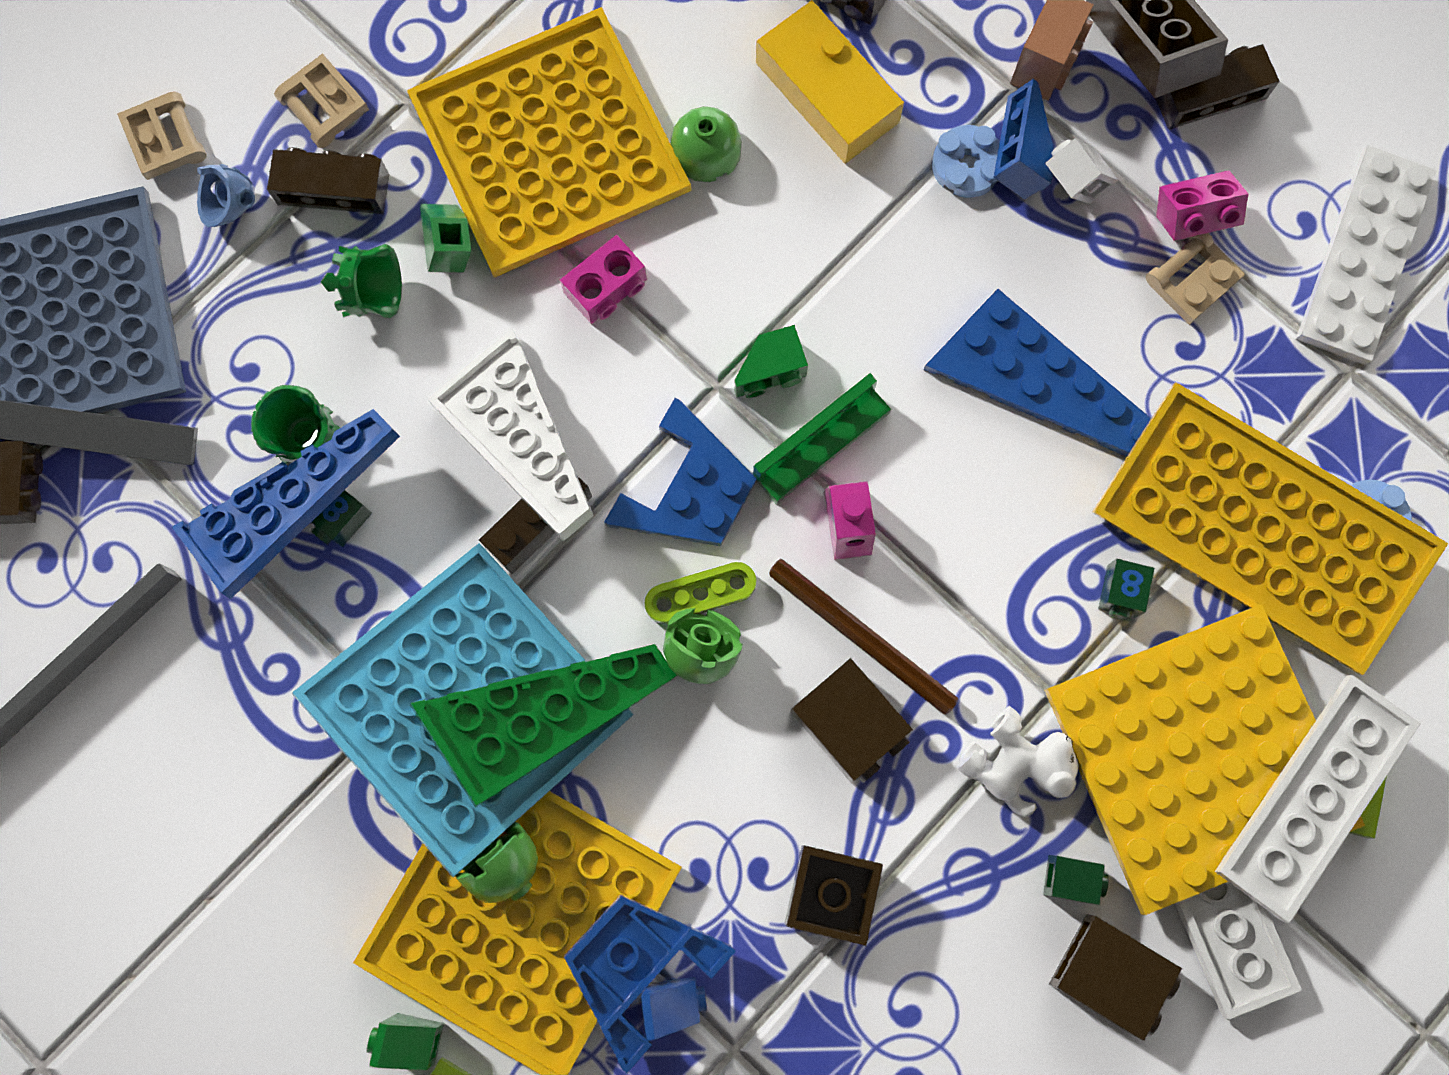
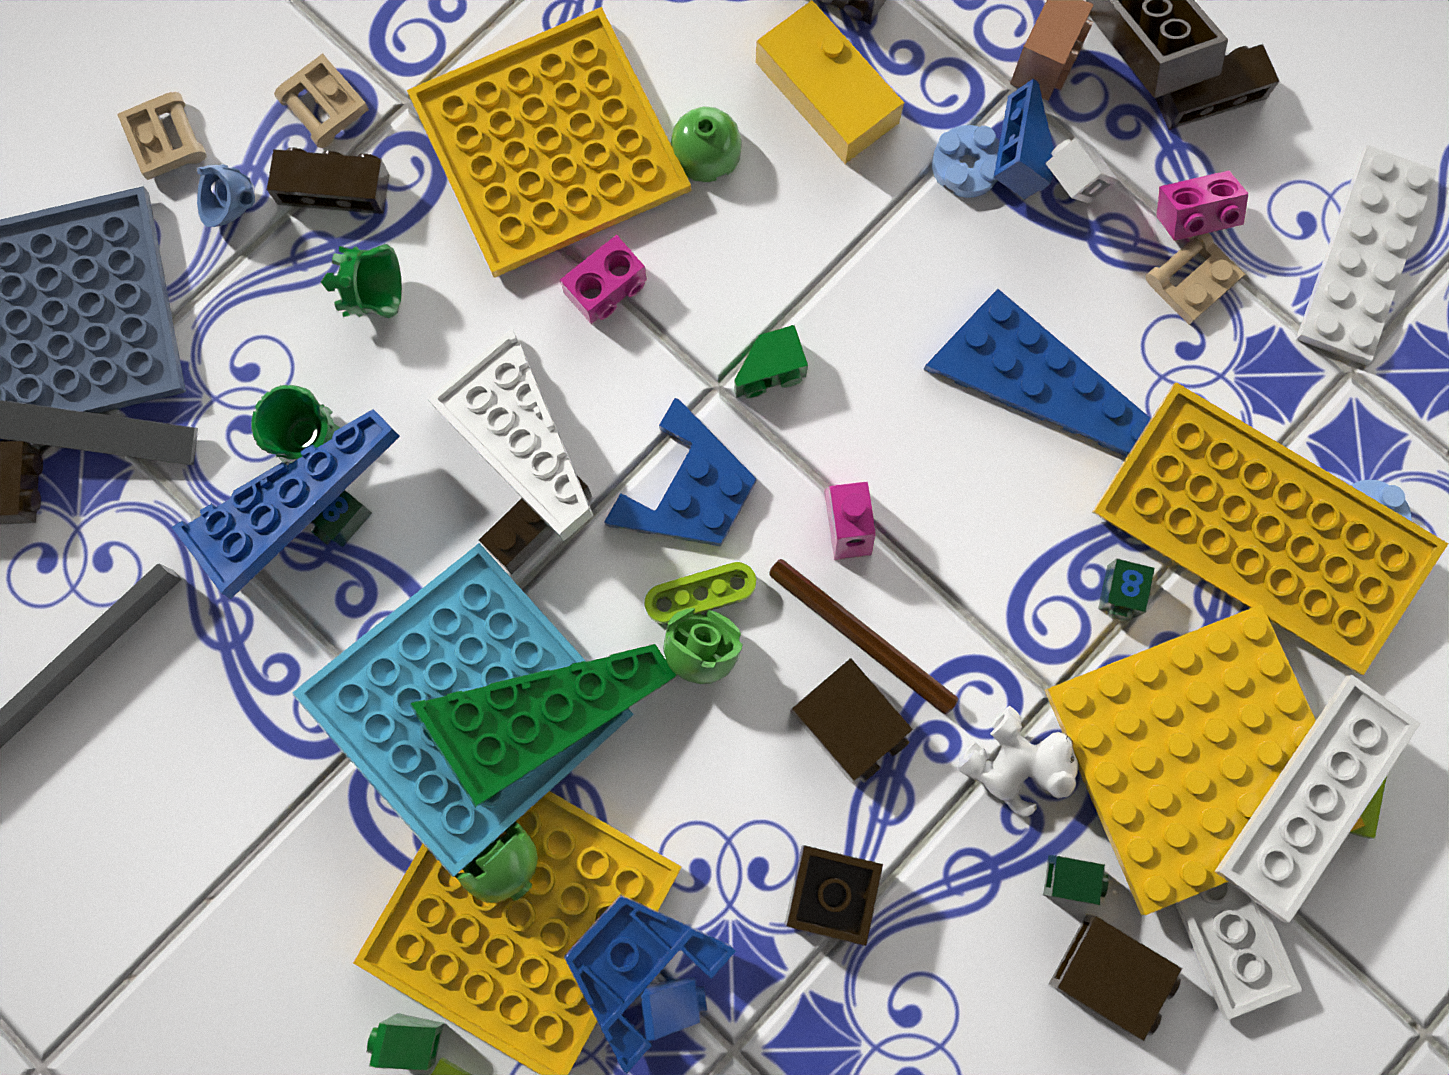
green slope [420,204,471,273] -> none
green fence [753,373,891,505] -> none

